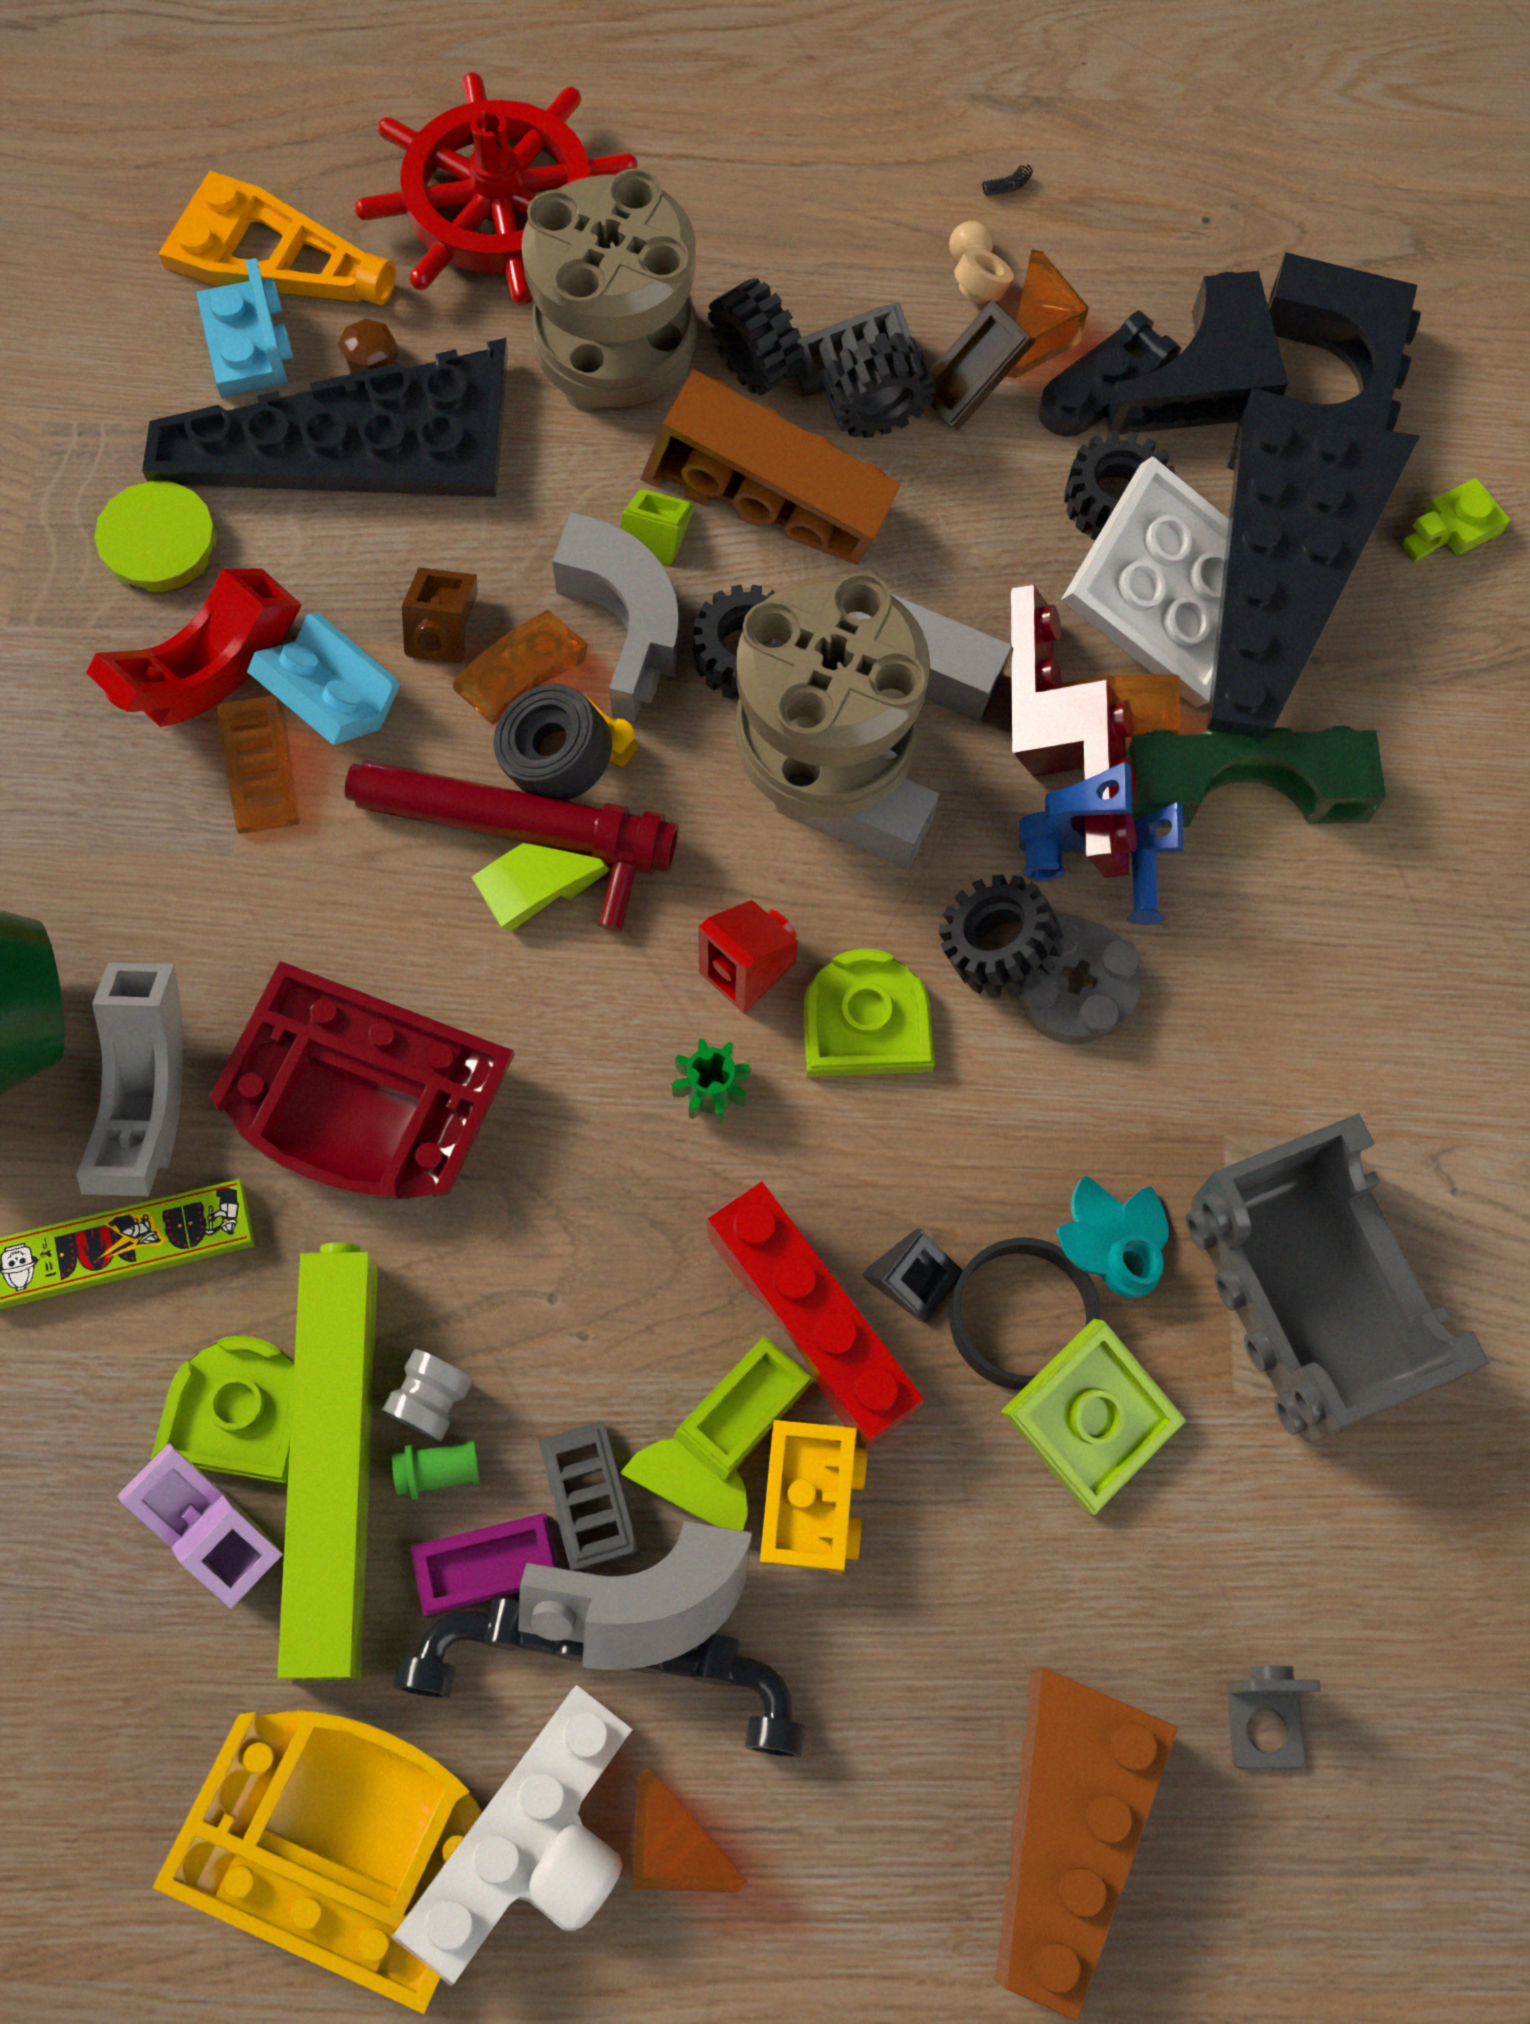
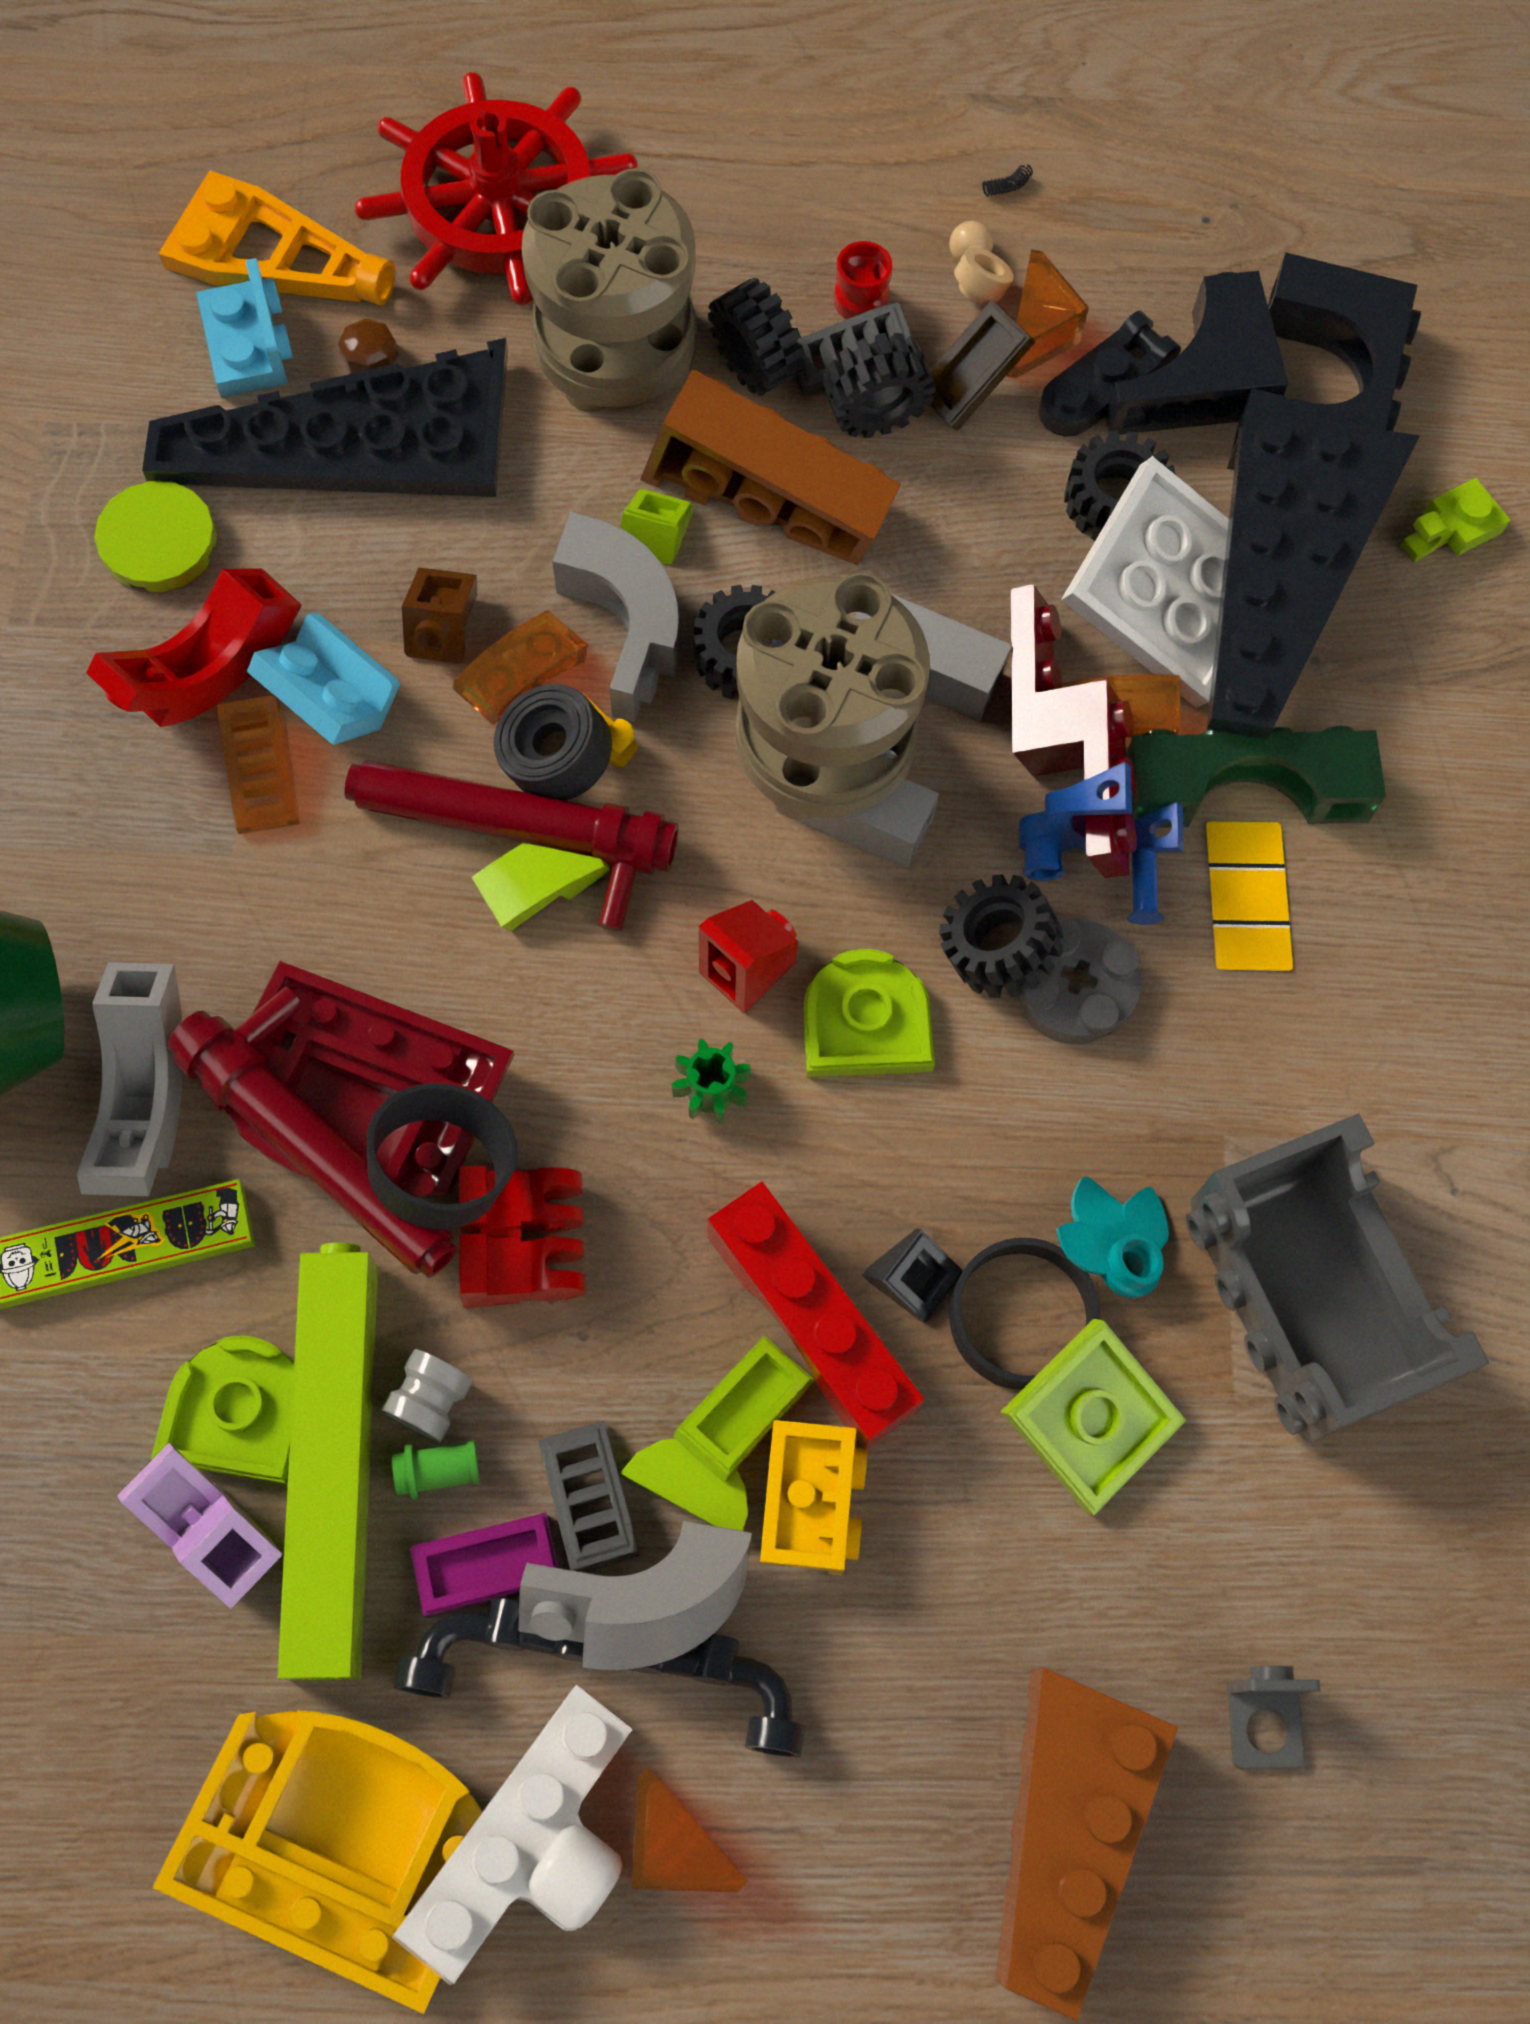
none -> dark red cylinder [167,987,456,1278]
none -> black tyre [367,1083,518,1229]
none -> red legs [459,1166,585,1308]
none -> red wheel [834,241,892,320]
none -> yellow sticker [1206,821,1293,971]

